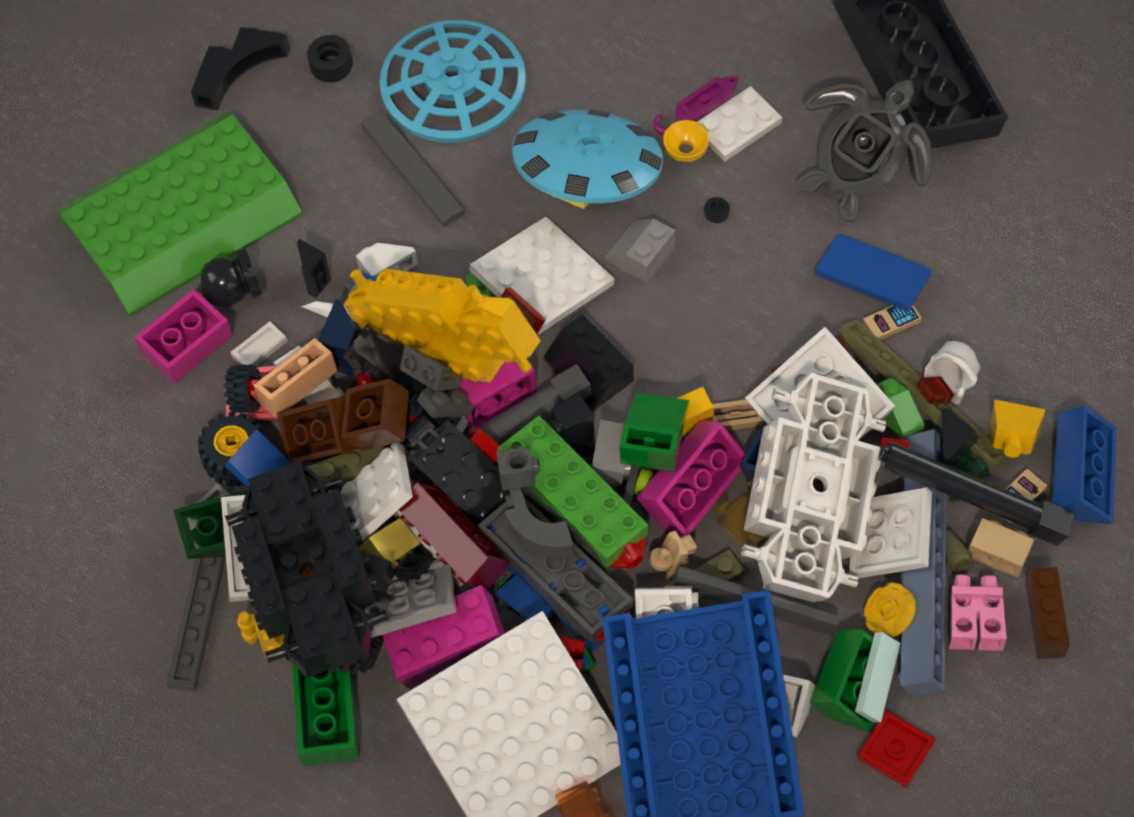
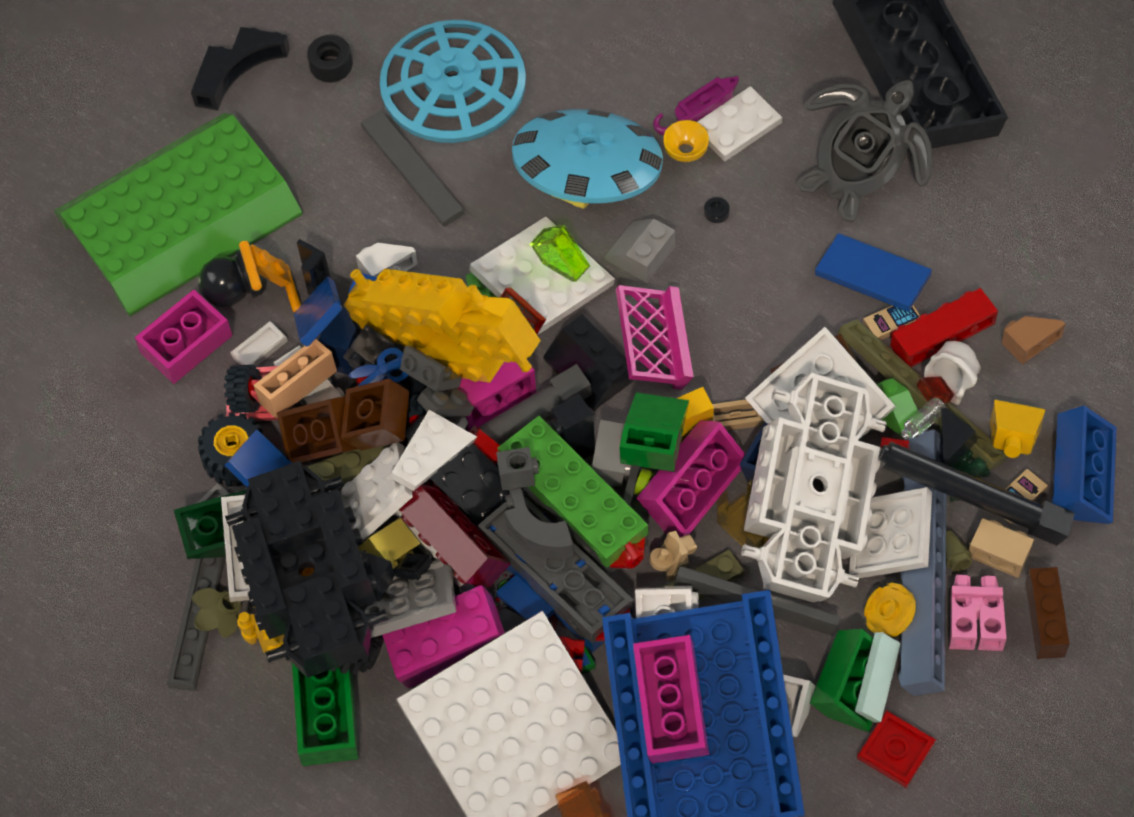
none -> olive plate [191,588,241,638]
none -> light orange plate [239,241,301,313]
none -> blue tile [294,276,342,347]
none -> blue piece [349,348,408,386]
none -> white wing [389,410,477,491]
none -> clear neon green slope [530,225,590,282]
none -> dark pink fence [616,285,694,390]
none -> dark pink brick [633,635,709,763]
none -> red brick [890,288,998,367]
none -> clear cylinder [901,398,946,440]
none -> medium nougat slope [1002,316,1066,365]

